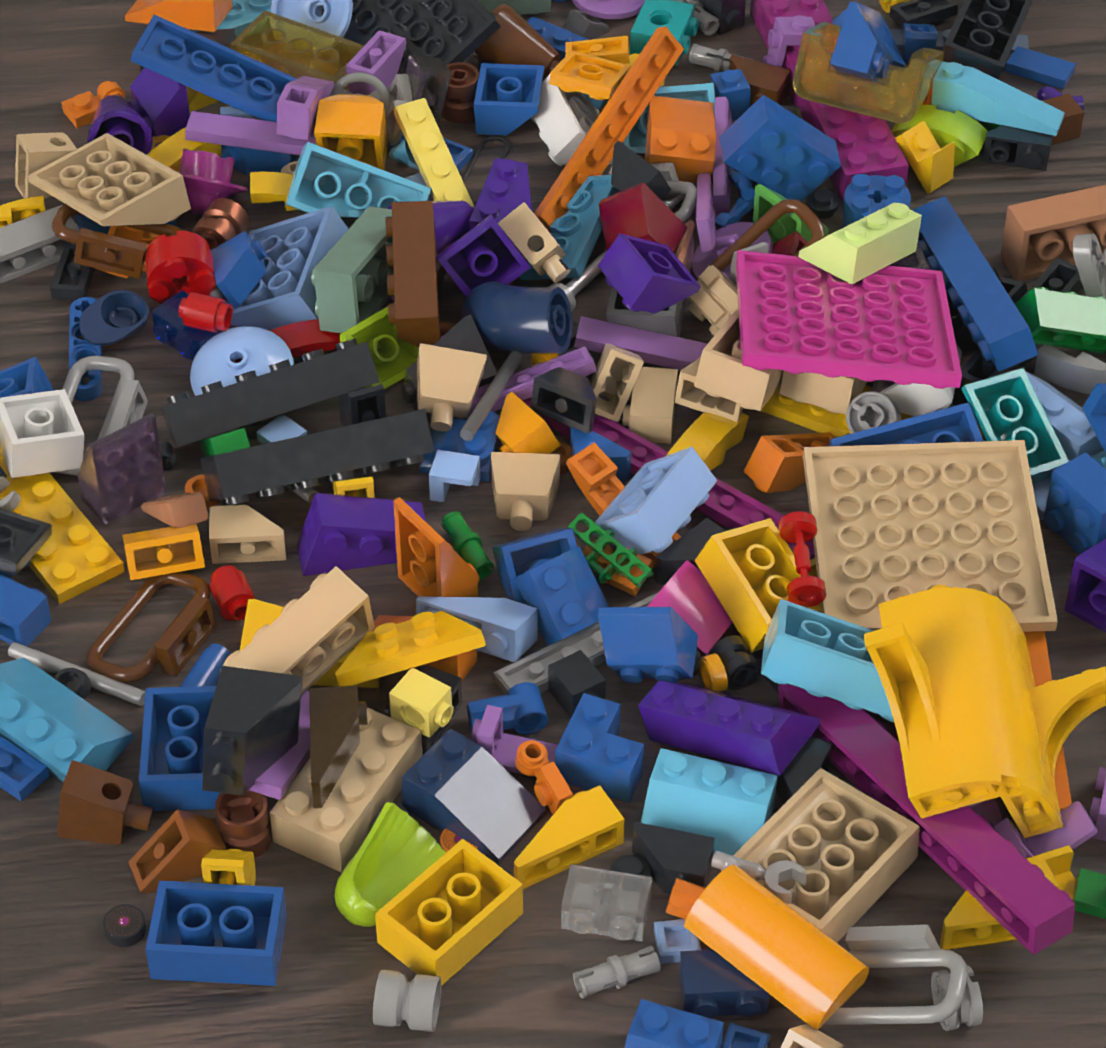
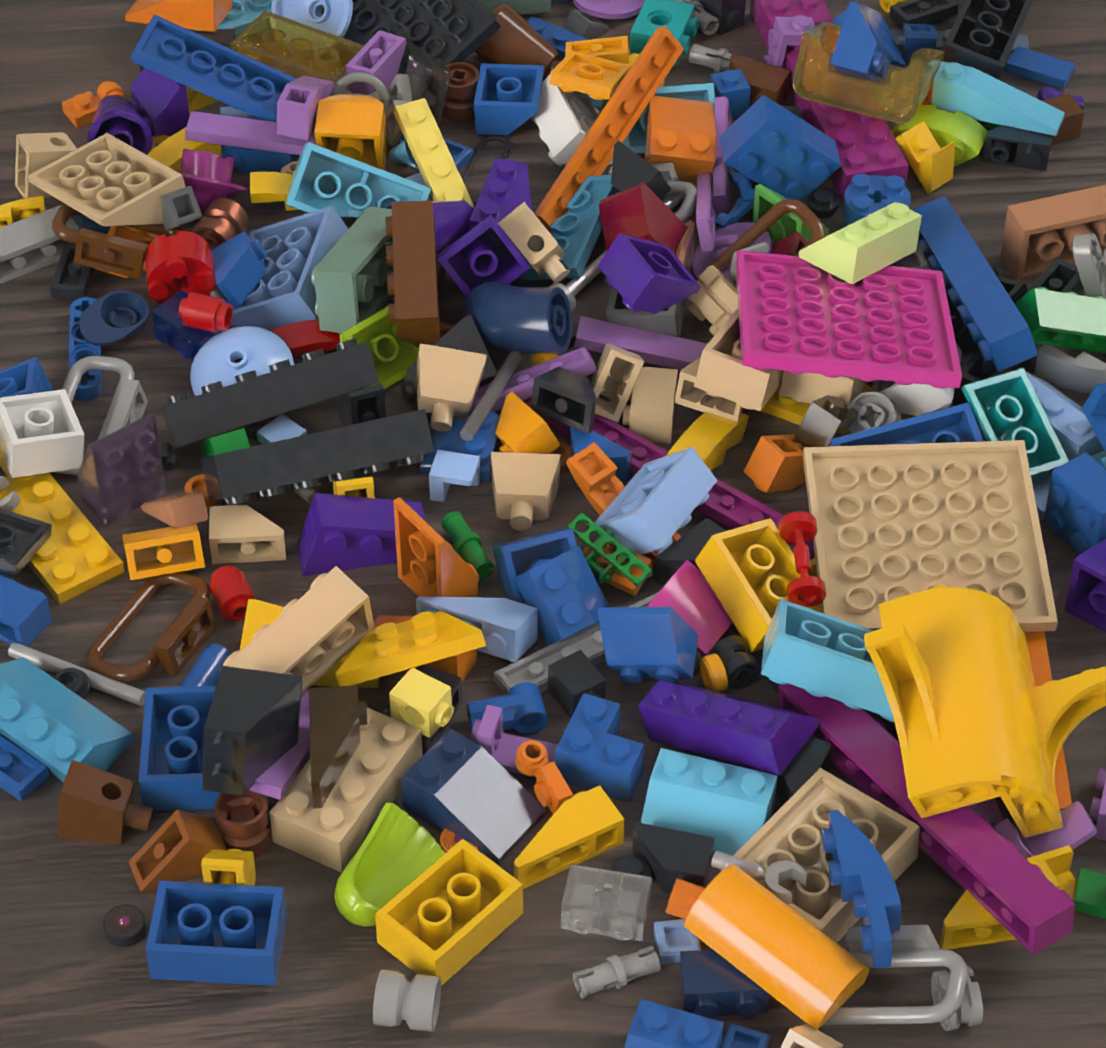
none -> dark grey slope [161,186,203,231]
none -> dark brown brick [794,395,857,447]
none -> blue slope [822,810,902,968]

